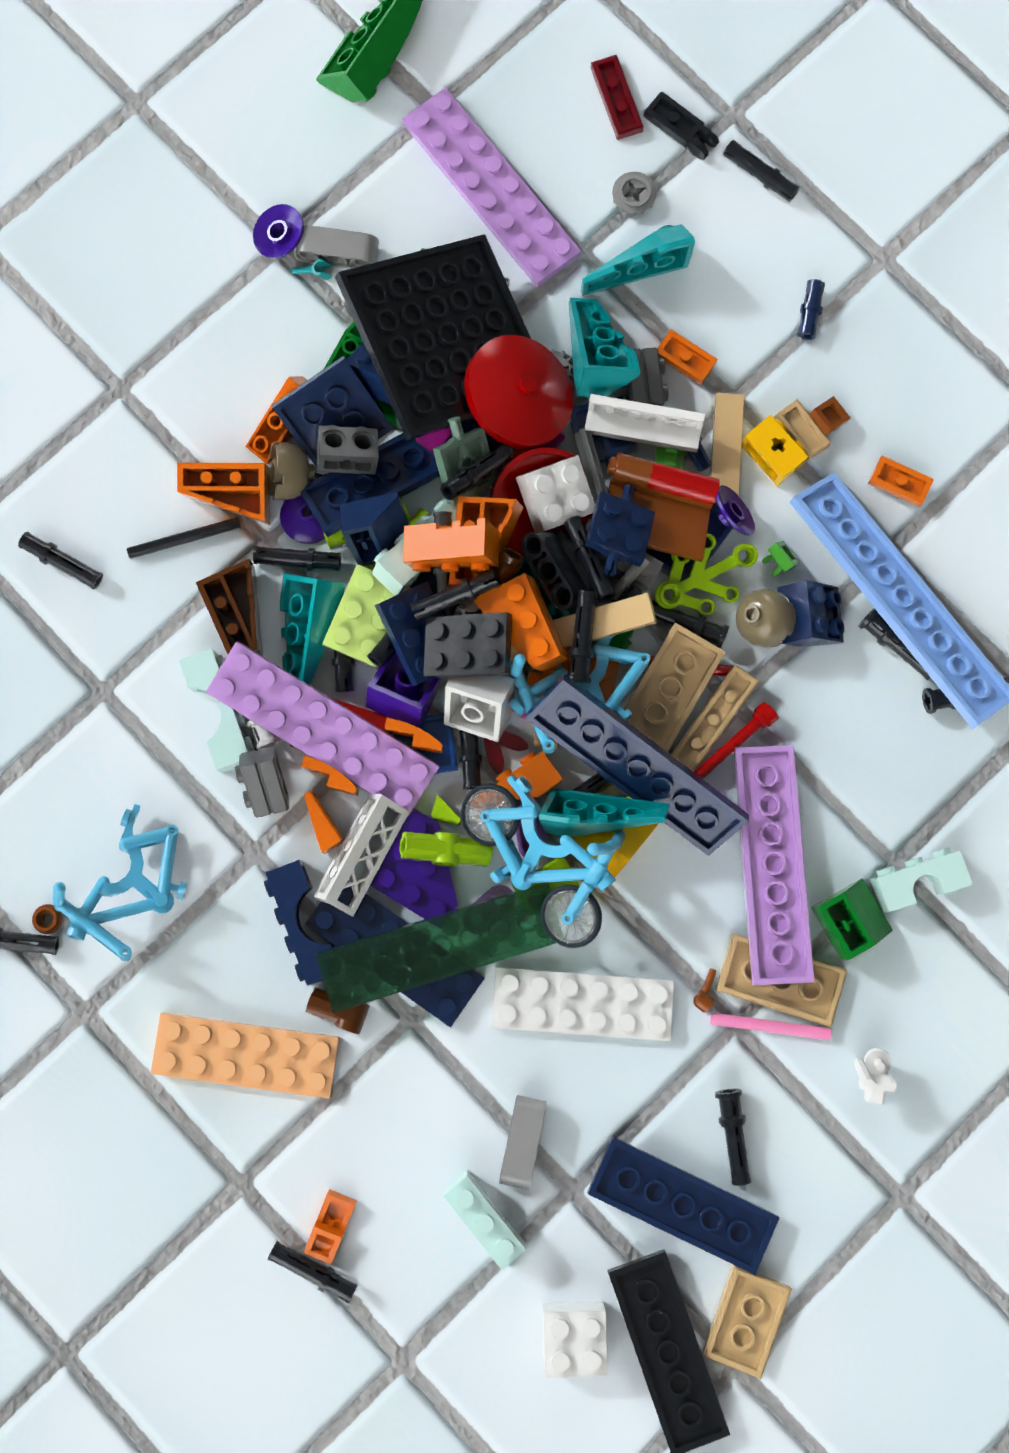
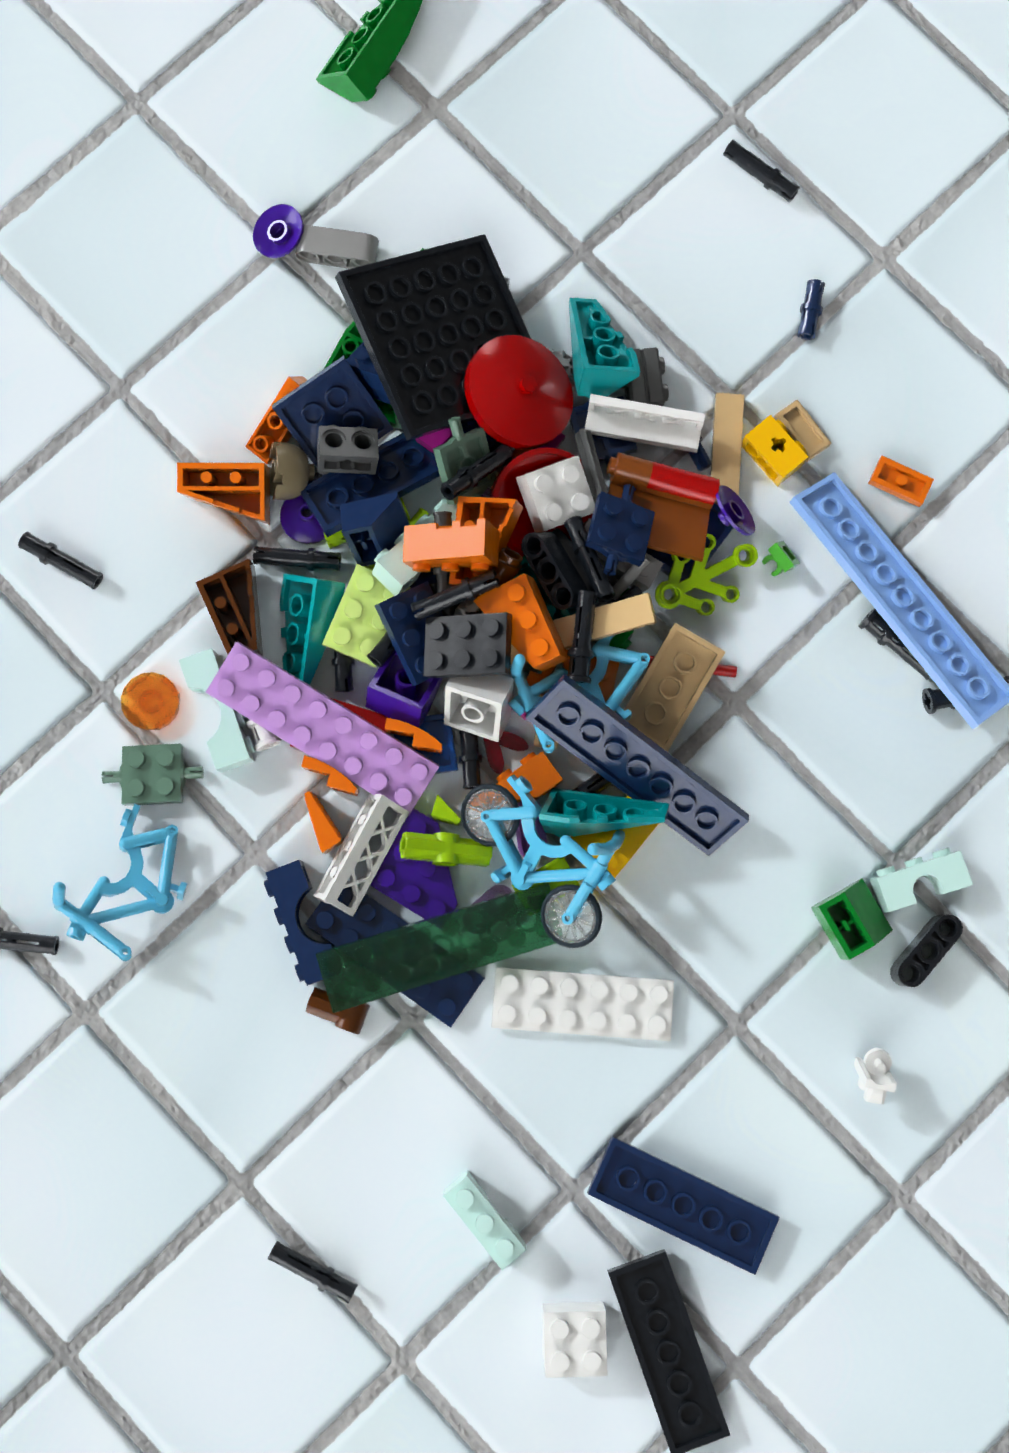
dark orange plate [32,904,63,934] -> none
black bar [127,517,241,559] -> none
light nougat plate [151,1013,340,1099] -> none
dark grey brick [235,746,289,818] -> none
teal hand [292,259,333,280] -> none
orange slope [303,1189,357,1265] -> none
lavender plate [402,87,581,288] -> none
light grey beam [499,1095,547,1190] -> none
teal wedge [581,224,695,296] -> none
dark red tile [590,55,644,140] -> none
light grey gear [612,172,656,216] -> none
black hinge [643,91,719,160] -> none
black pin [652,600,730,649] -> none
bright green tile [654,447,685,469] -> none
orange plate [658,329,718,385] -> none
tan tile [671,664,759,772] -> none
dark orange hand [693,968,716,1012] -> none
red piece [694,702,779,779] -> none
tan tile [702,1264,792,1379] -> none
bright pink bar [710,1013,831,1040] -> none
tan tile [715,933,847,1027] -> none
black pin [715,1088,751,1186] -> none
lavender plate [734,745,814,985] -> none
dark tan cylinder [736,589,796,648] -> none
dark blue slope [777,580,844,647] -> none
dark orange plate [809,396,851,436] -> none
none -> sand green plate [101,743,204,806]
none -> clear orange tile [121,672,180,730]
none -> black beam [890,914,963,987]

